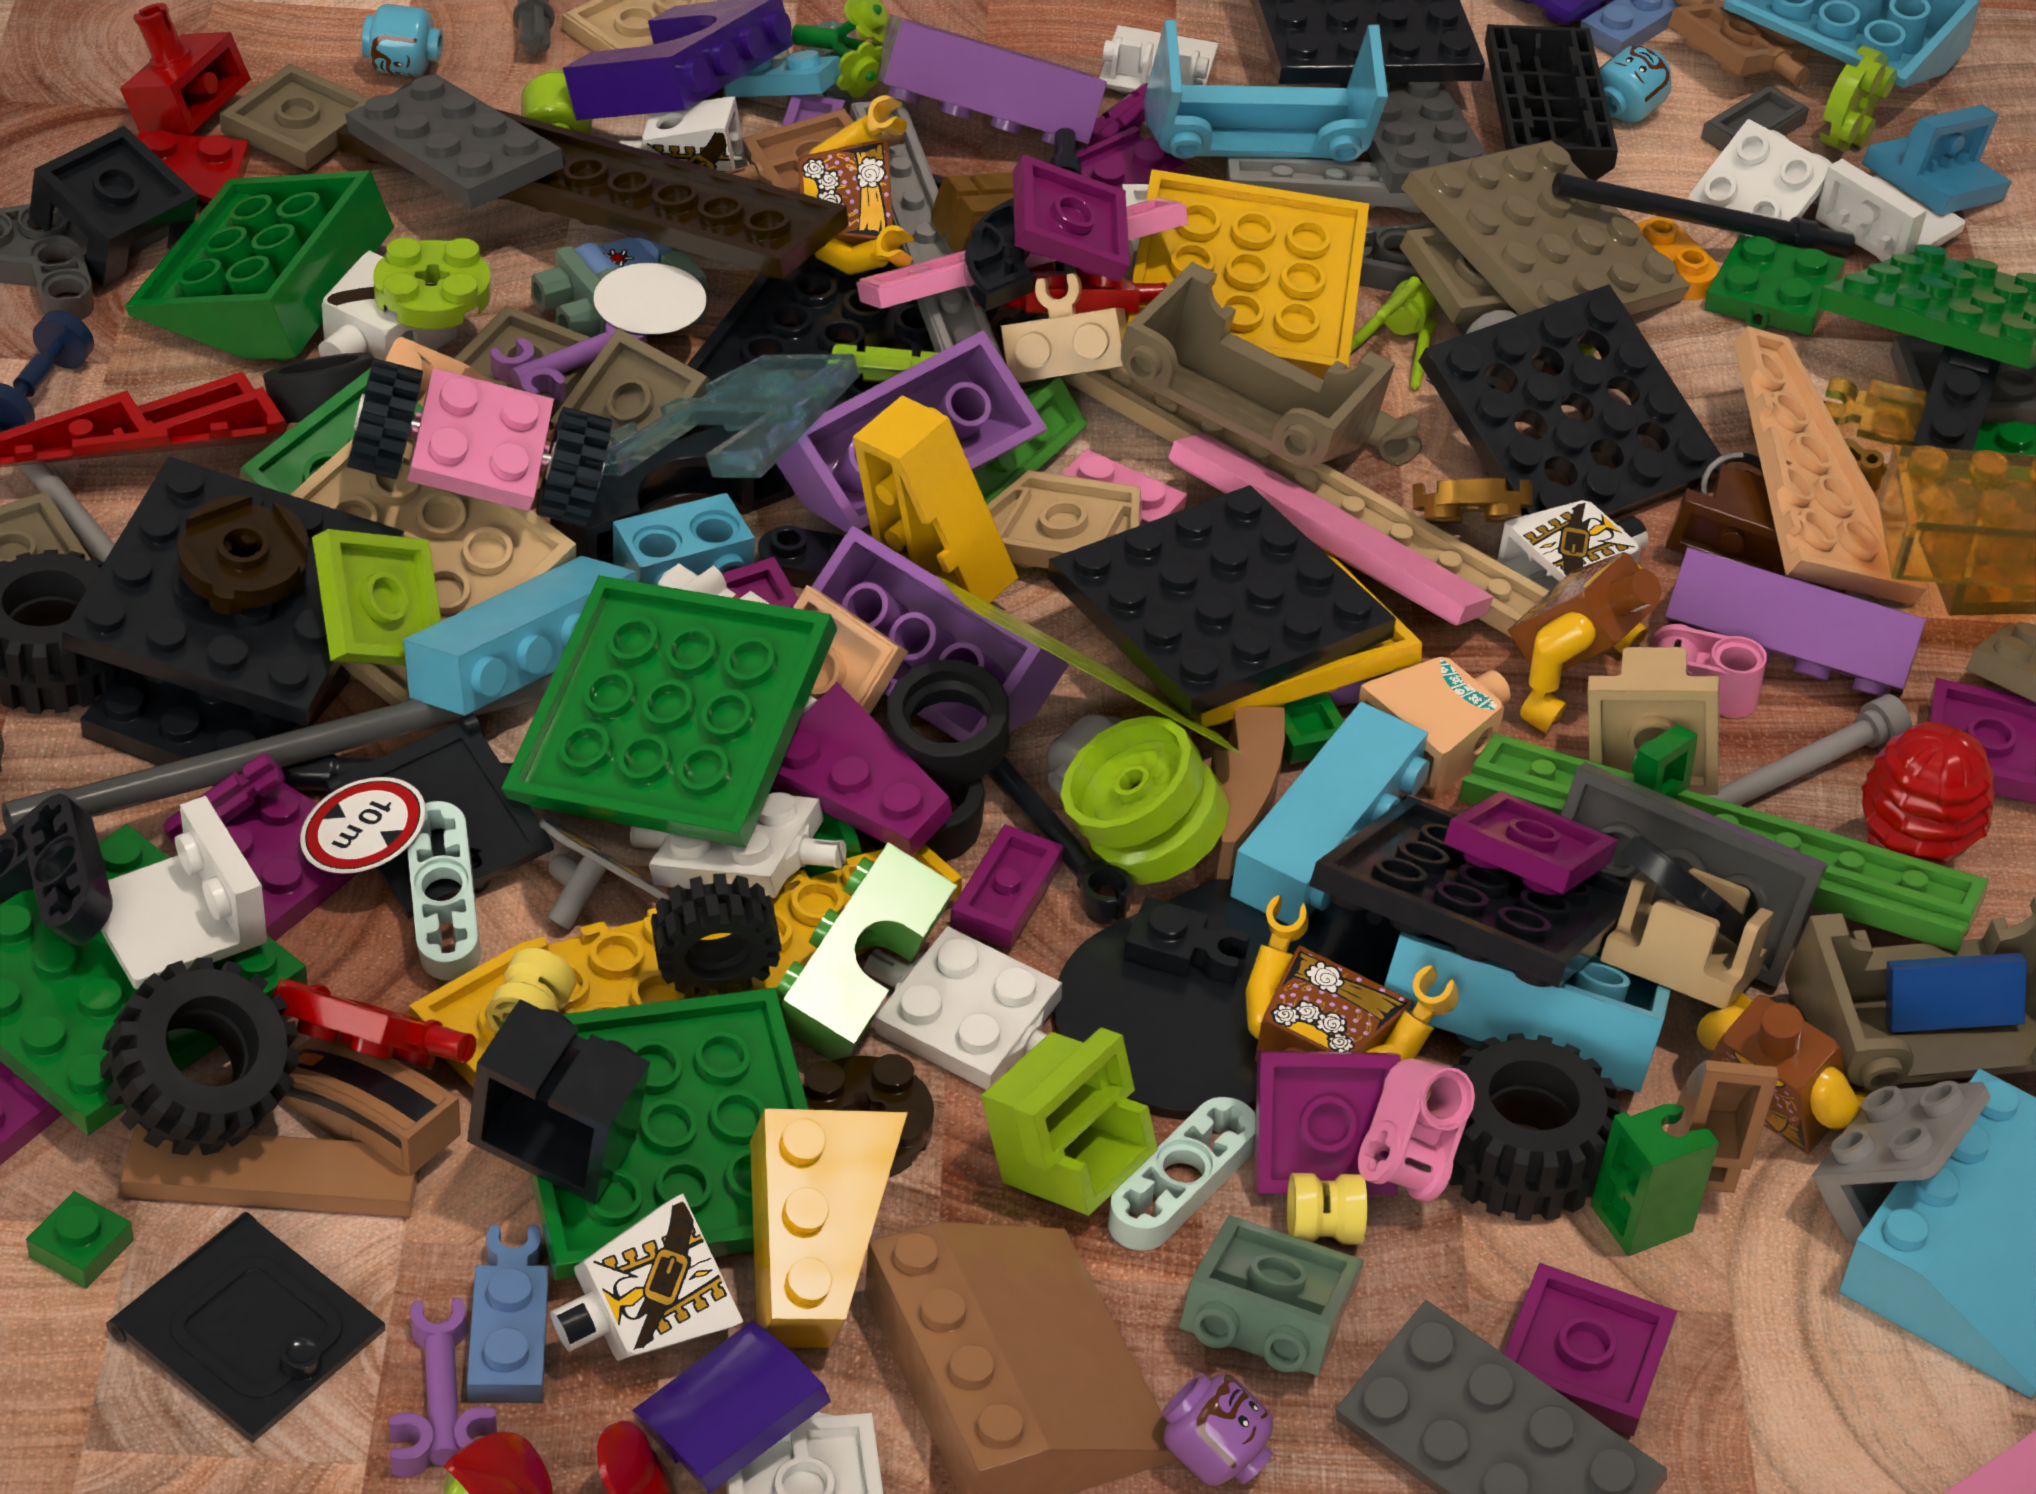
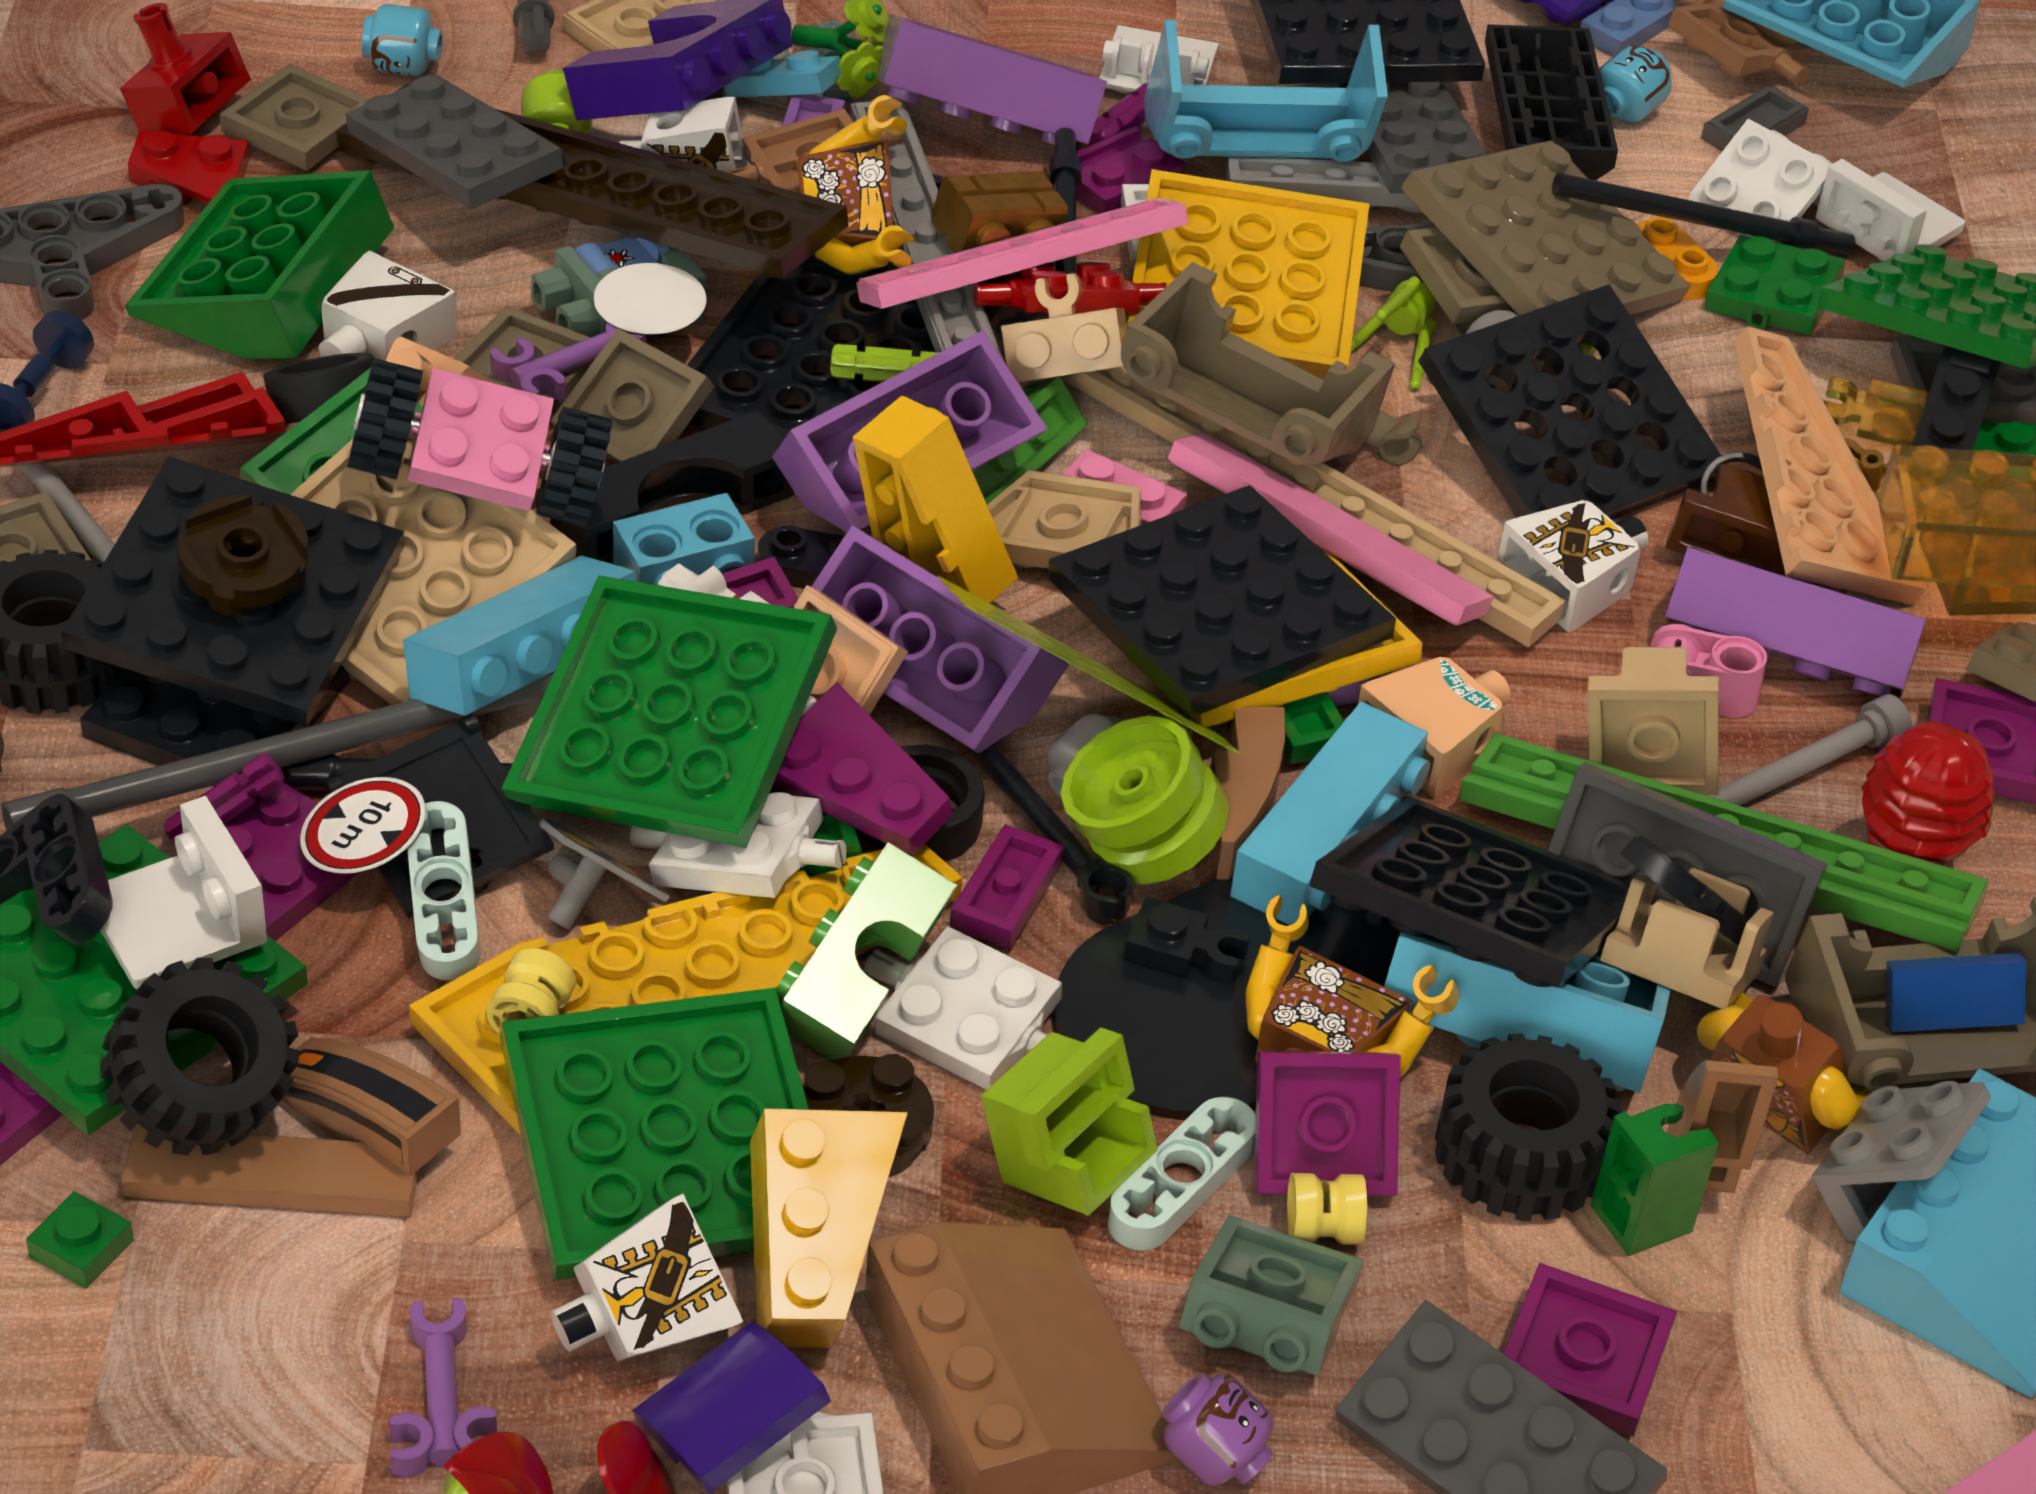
black panel [29,126,198,287] -> none
black container [106,1212,385,1443] -> none
red plate [272,979,477,1069] -> none
lime plate [312,529,441,666] -> none
lime plate [373,237,491,330] -> none
black piece [467,999,650,1204] -> none
medium blue plate [467,1225,549,1403] -> none
clear light blue wing [602,354,860,478] -> none
black tyre [651,874,782,997] -> none
black tyre [887,660,1009,785] -> none
black tile [964,198,1034,312] -> none
magenta plate [1013,154,1130,282] -> none
bright pink piece [1358,1058,1475,1202] -> none
pearl gold plate [1412,478,1533,524] -> none
magenta plate [1443,791,1618,895] -> none
torso [1507,552,1661,734] -> none
green plate [1631,724,1698,798] -> none
lime plate [1820,45,1897,152] -> none
dark azure bracket [1862,104,2012,215] -> none

